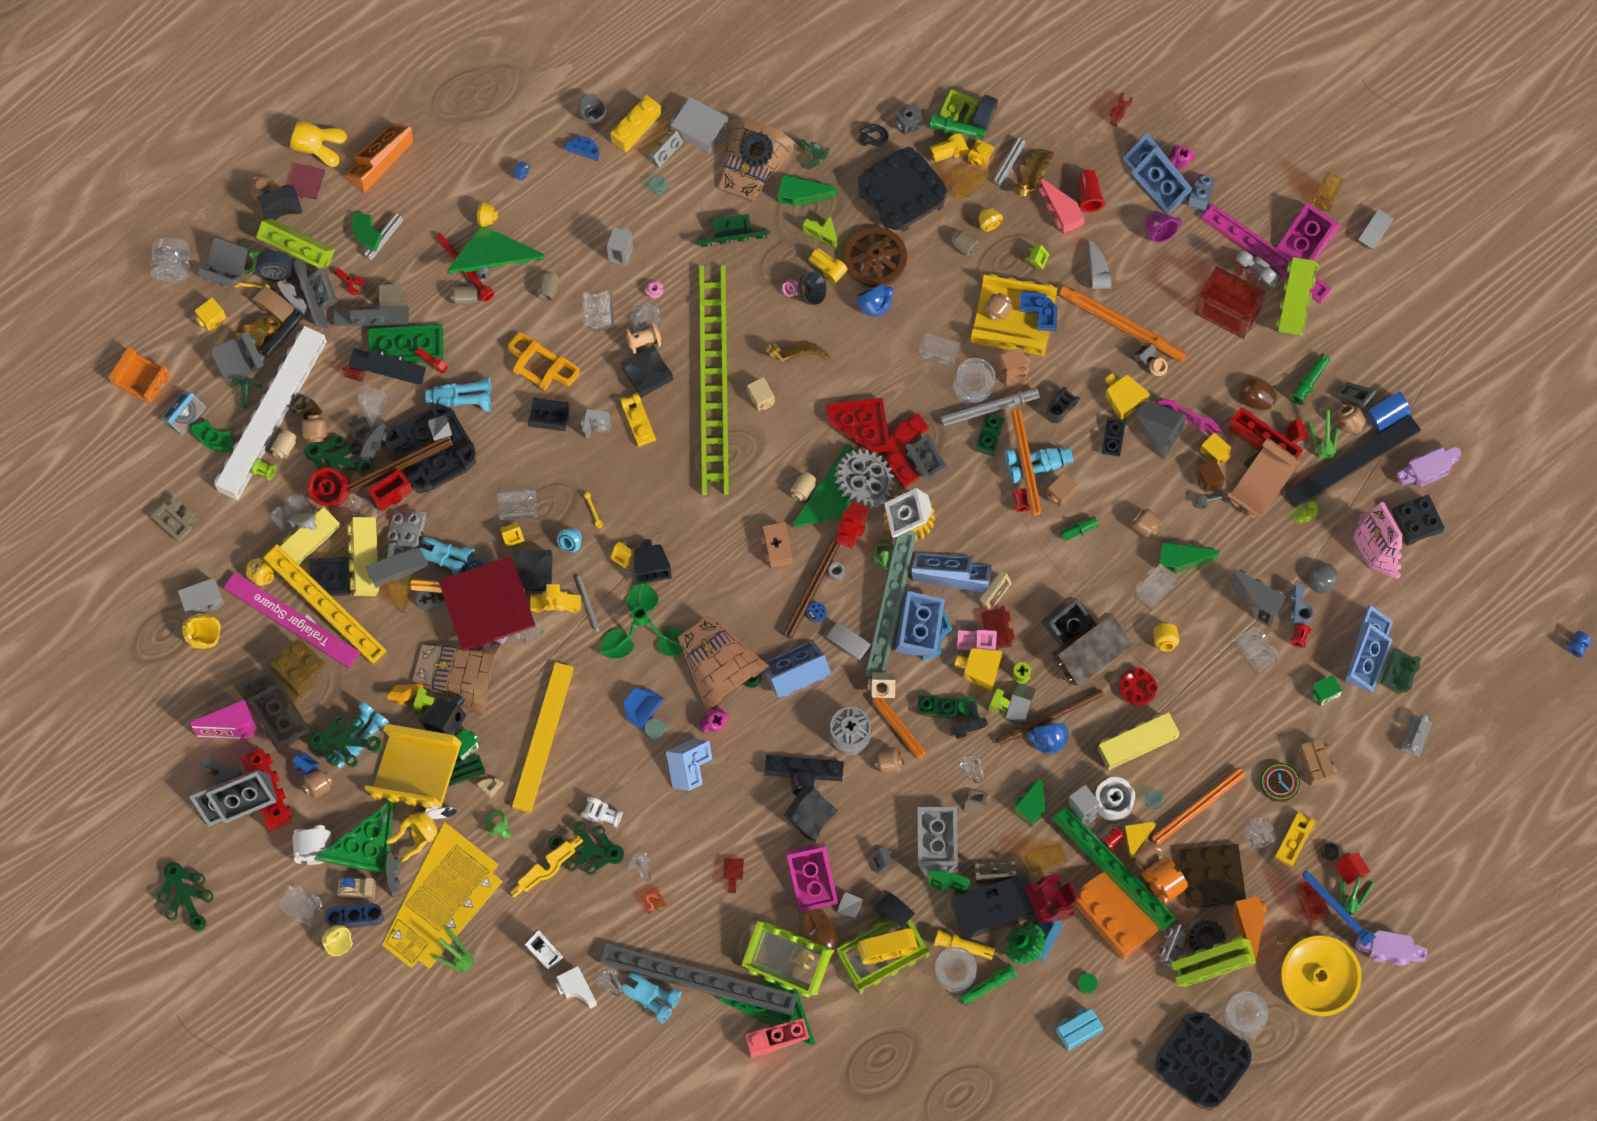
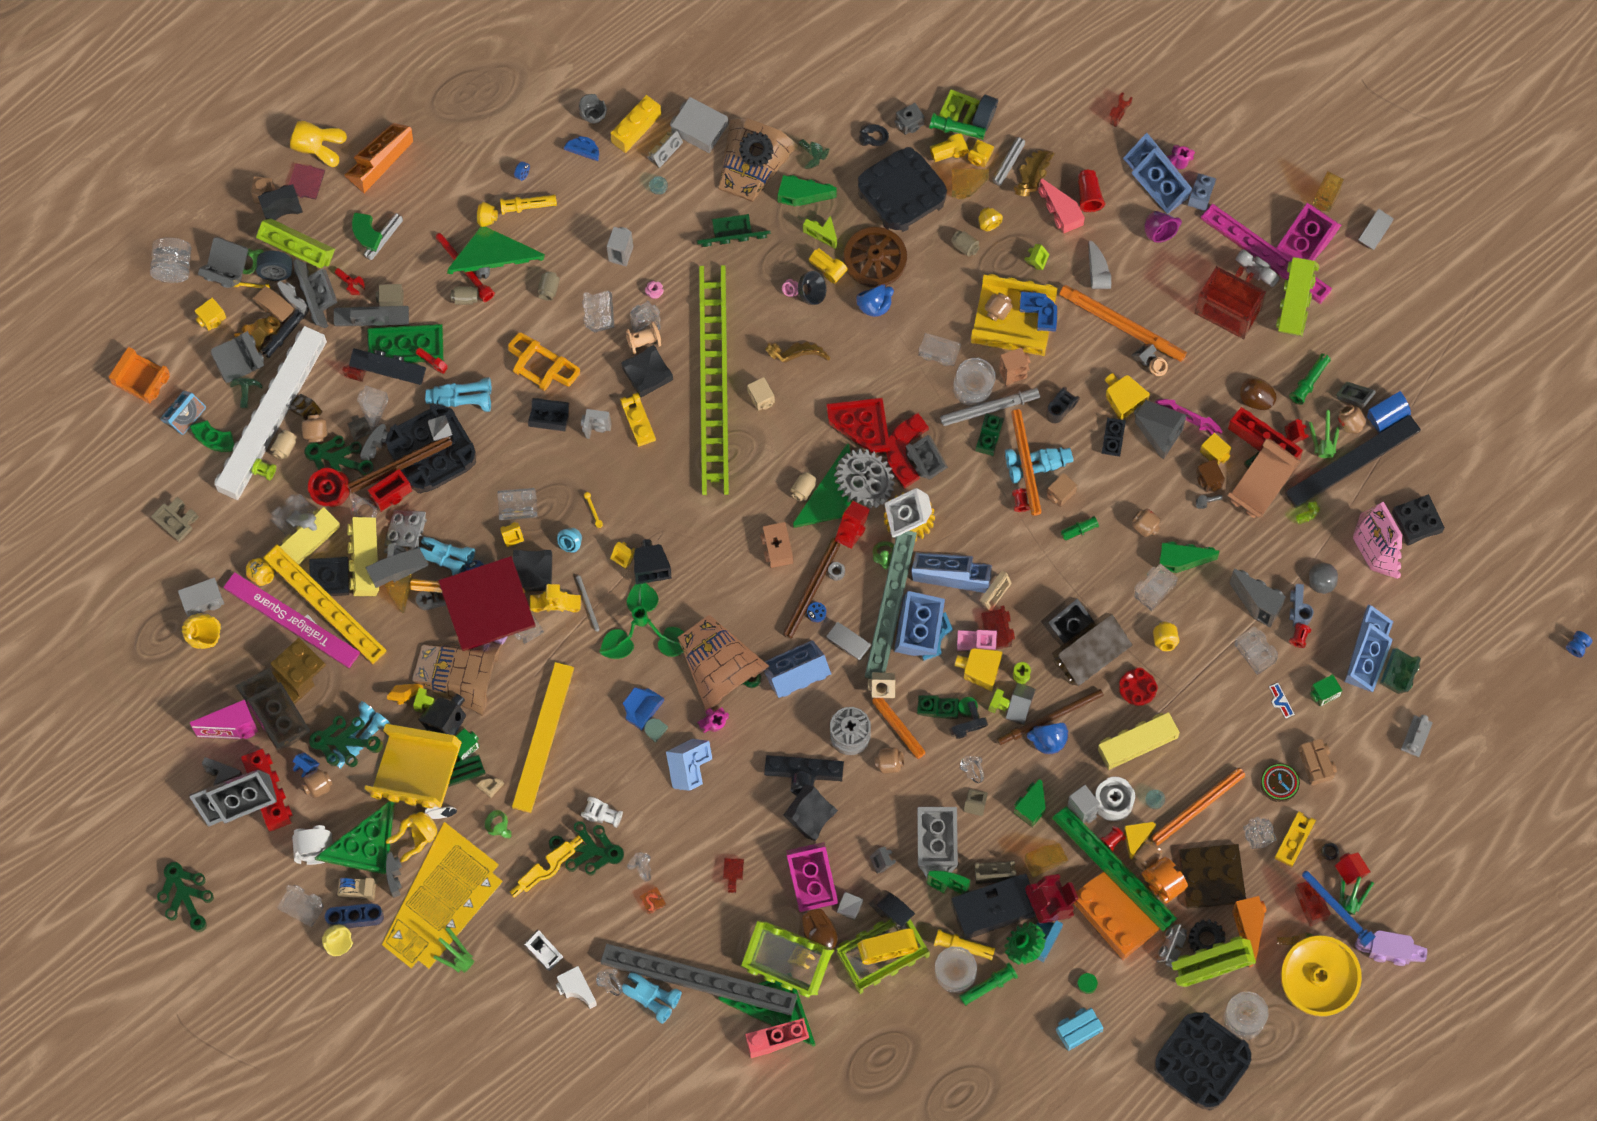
lavender hinge [1397,447,1461,487] -> none
none -> yellow pin [500,194,557,215]
none -> sticker [1269,683,1295,719]

